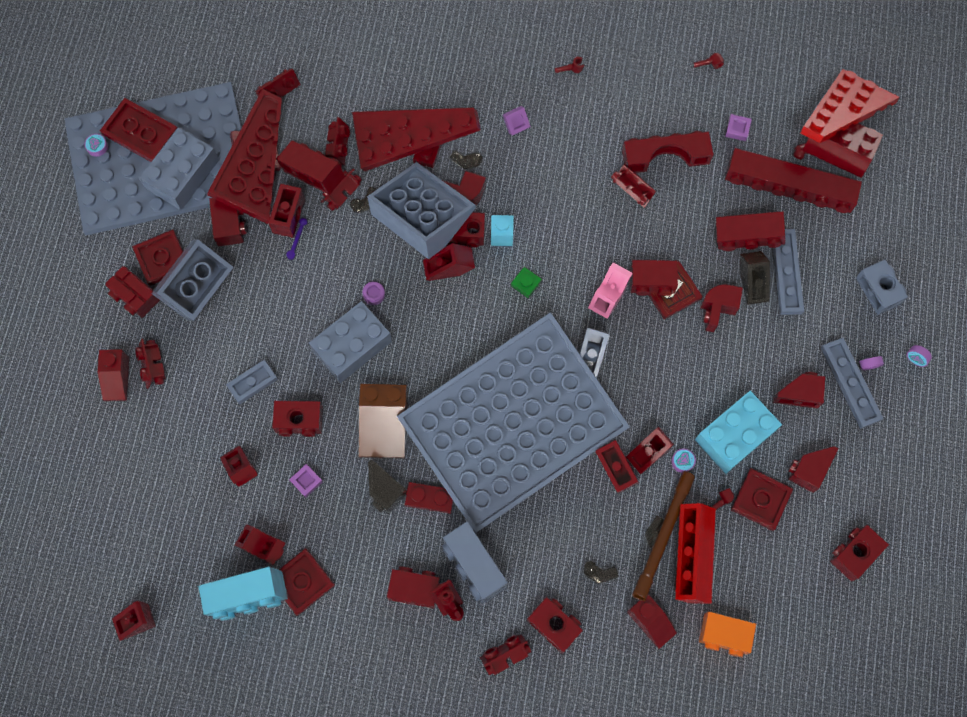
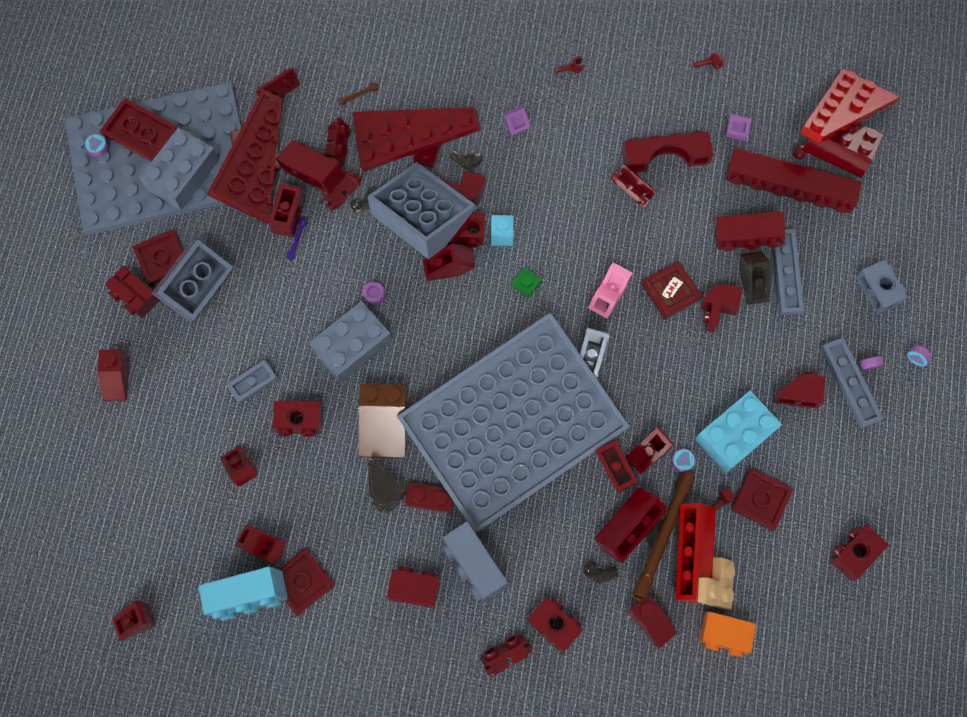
dark red hinge [135,339,166,389] -> none
dark red brick [209,198,247,247] -> none
medium lavender plate [289,464,323,498] -> none
dark red hinge [429,579,464,621] -> none
dark red brick [630,260,678,296] -> none
dark red slope [788,446,839,493] -> none
none -> reddish brown hinge [338,82,378,105]
none -> dark red brick [594,487,668,563]
none -> tan plate [698,558,735,610]

